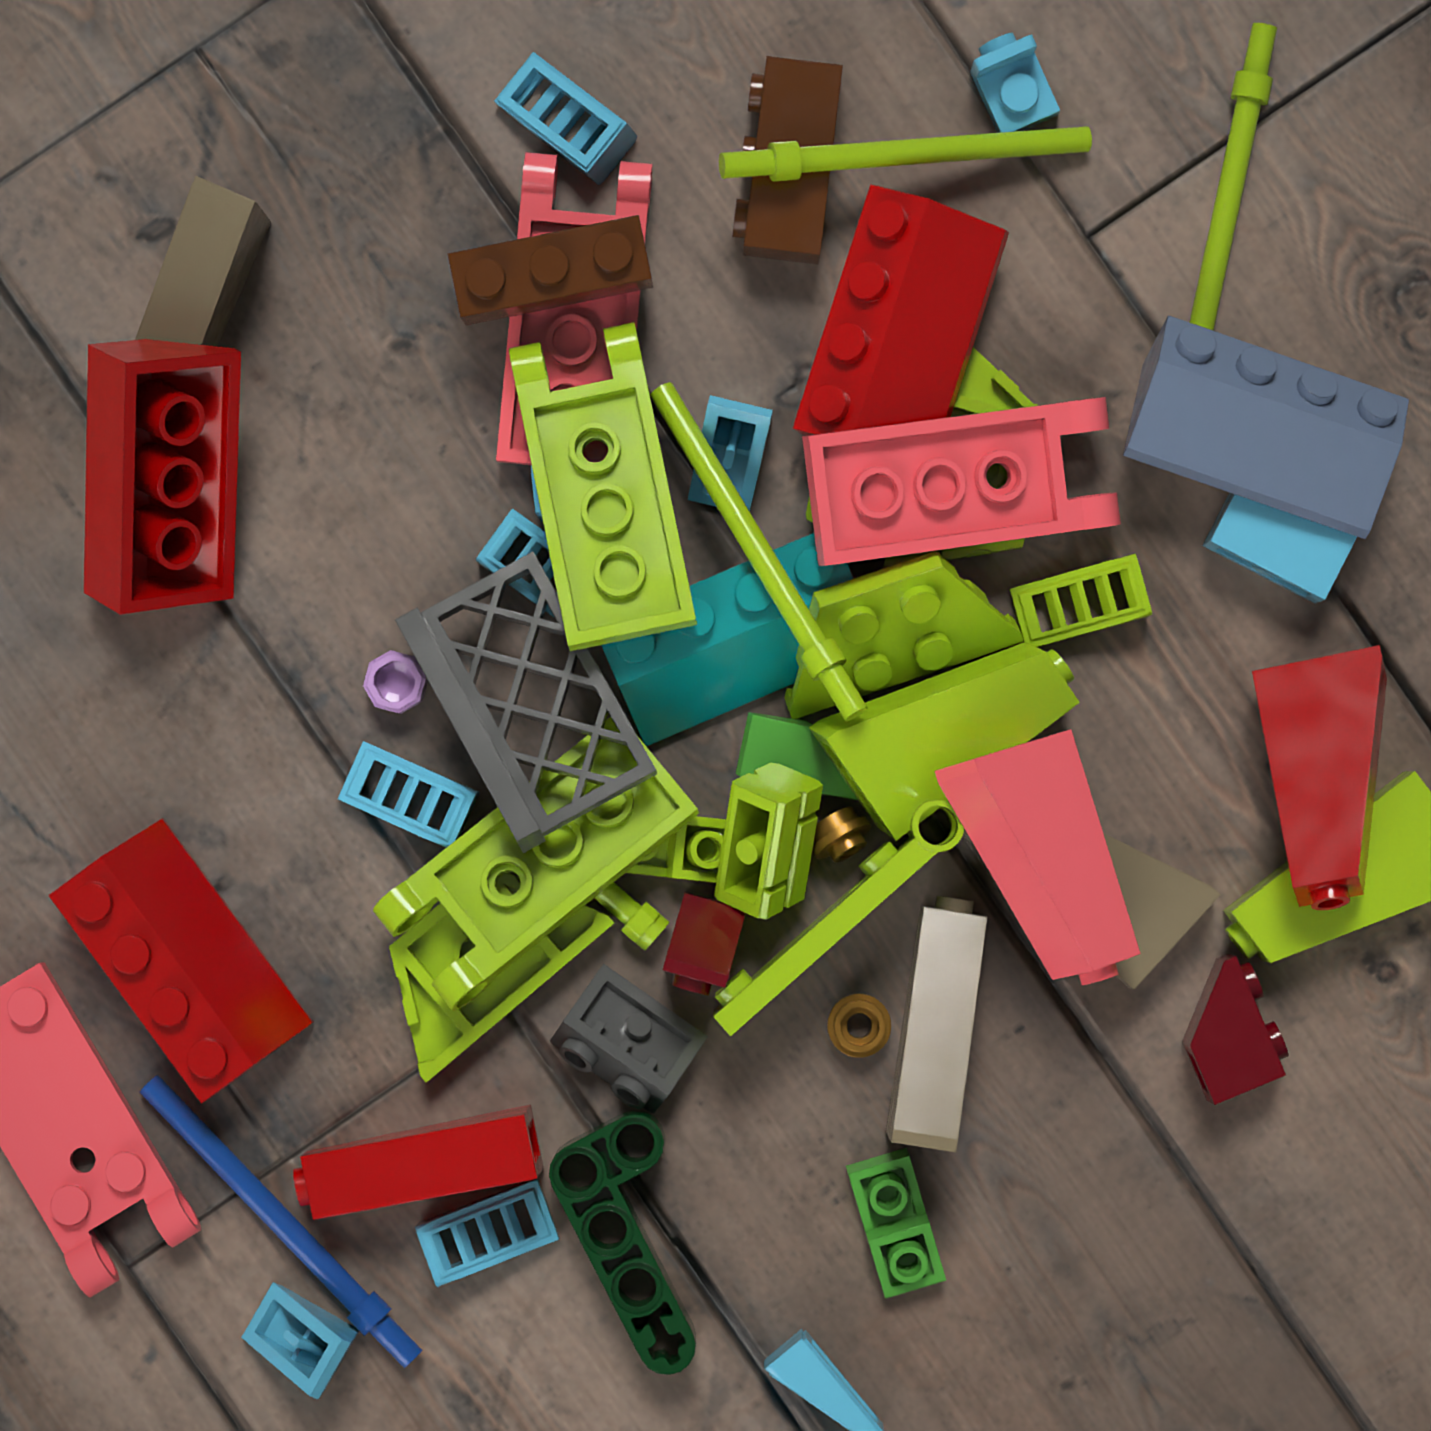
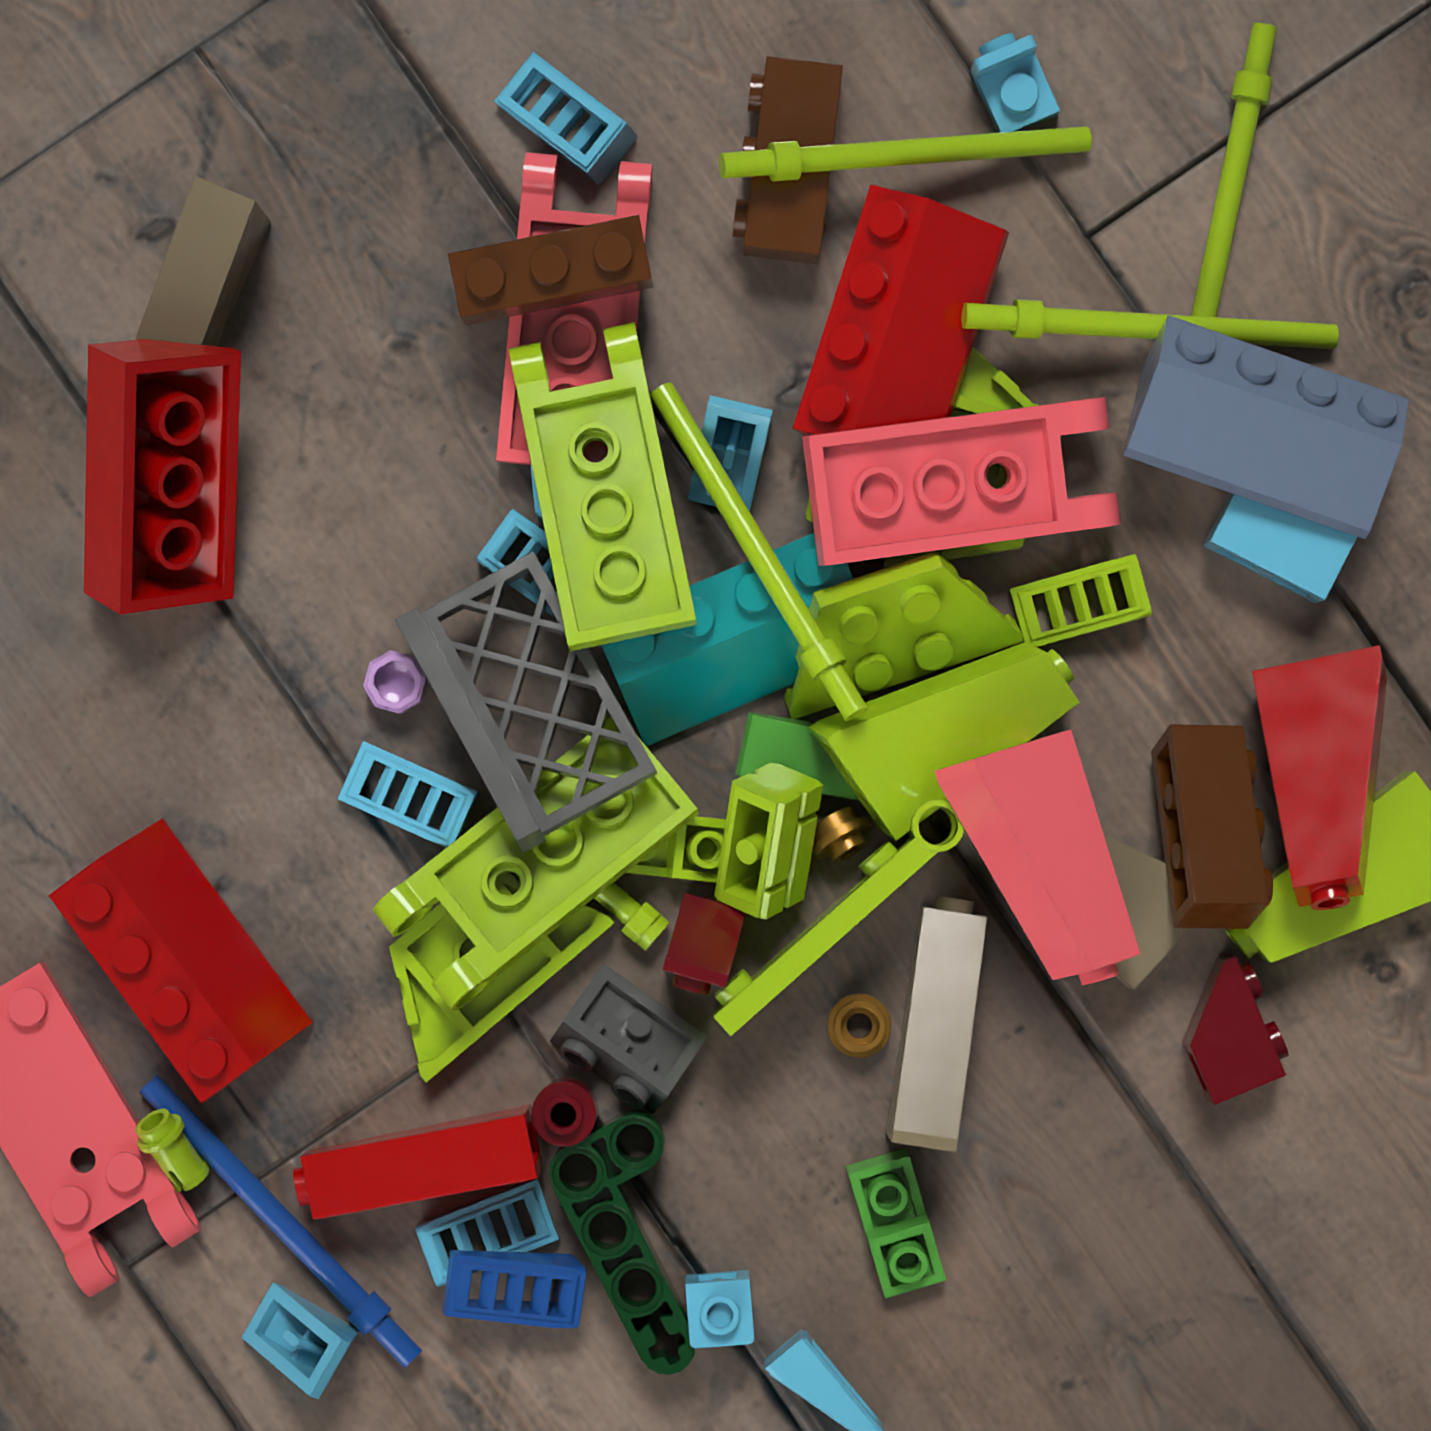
none -> lime pin [135,1108,209,1192]
none -> blue slope [442,1250,586,1329]
none -> dark red brick [531,1078,598,1147]
none -> medium azure bracket [685,1270,754,1348]
none -> lime bar [961,299,1339,350]
none -> reddish brown brick [1151,724,1273,929]

